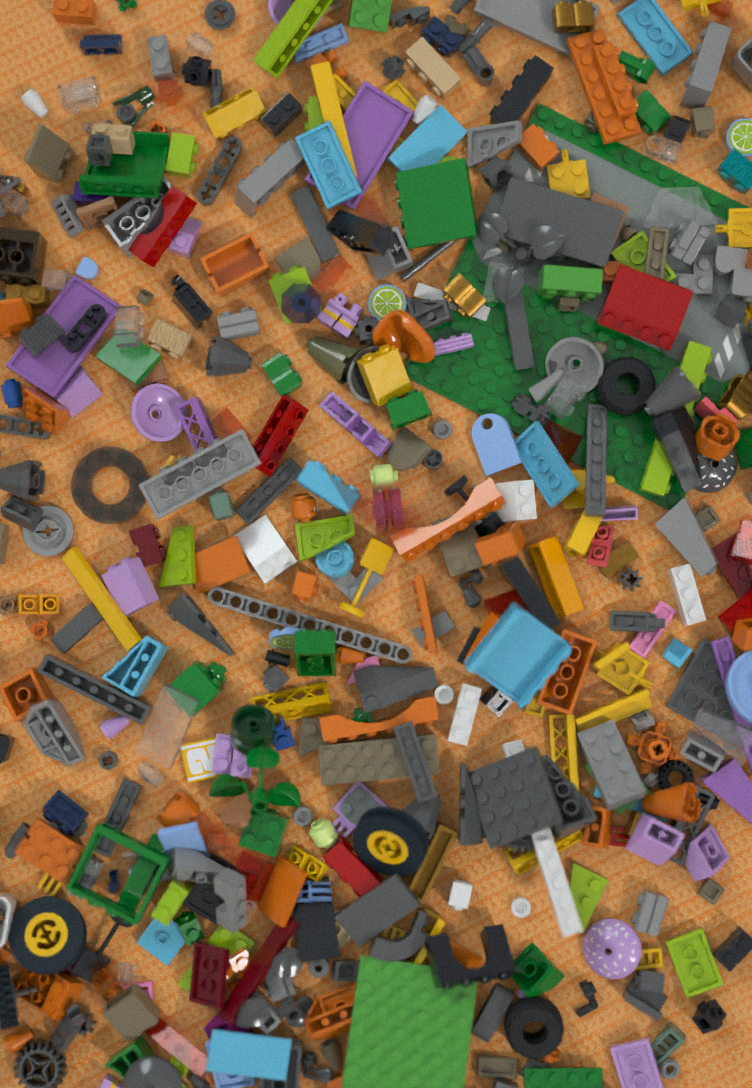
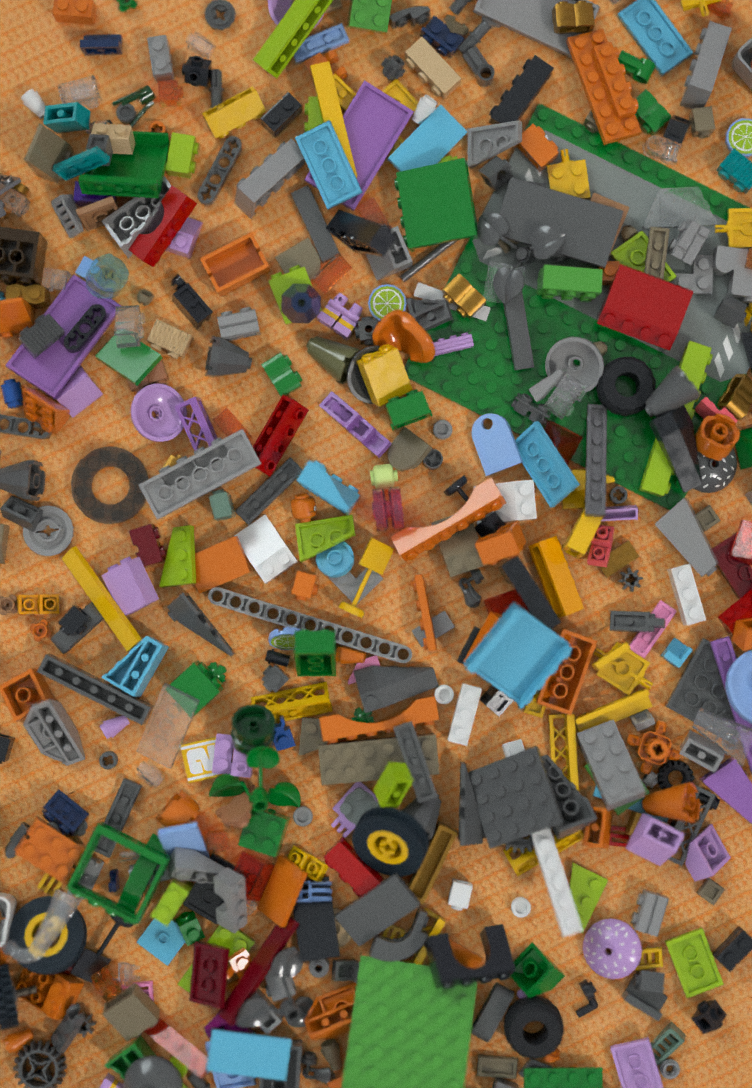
yellowish green head [309,818,338,849] -> none
dark tan tile [556,297,579,312] -> none
none -> clear animal [2,889,82,963]
none -> teal brick [43,102,91,133]
none -> teal tile [52,146,110,181]
none -> black brick [58,605,92,636]
none -> clear light blue brick [86,253,129,299]
none -> lime brick [373,762,414,808]
none -> dark grey bush [609,486,628,504]

